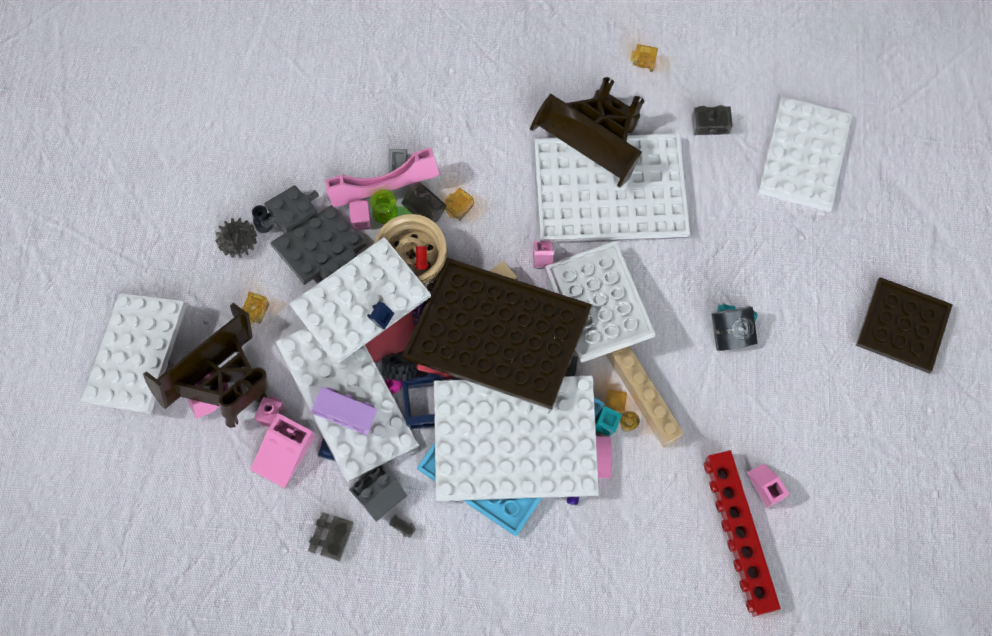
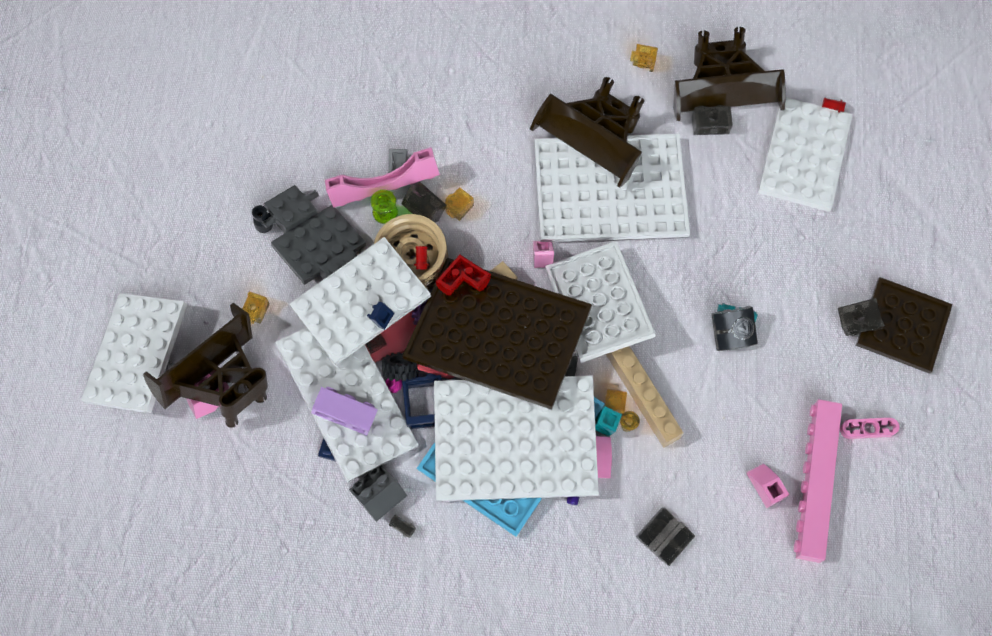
clear smoke gear [215,218,257,258] -> none
bright pink slope [250,413,316,489] -> none
bright pink brick [254,396,285,427] -> none
clear smoke plate [308,512,354,562] -> none
bright pink brick [349,199,371,230] -> none
red brick [703,450,781,617] -> none
none -> clear smoke slope [365,334,387,354]
none -> red brick [436,254,491,296]
none -> clear smoke slope [636,507,695,566]
none -> dark brown piece [673,27,786,121]
none -> bright pink brick [794,399,842,563]
none -> red pin [822,97,846,113]
none -> clear smoke brick [838,298,885,336]
none -> bright pink beam [840,418,899,439]

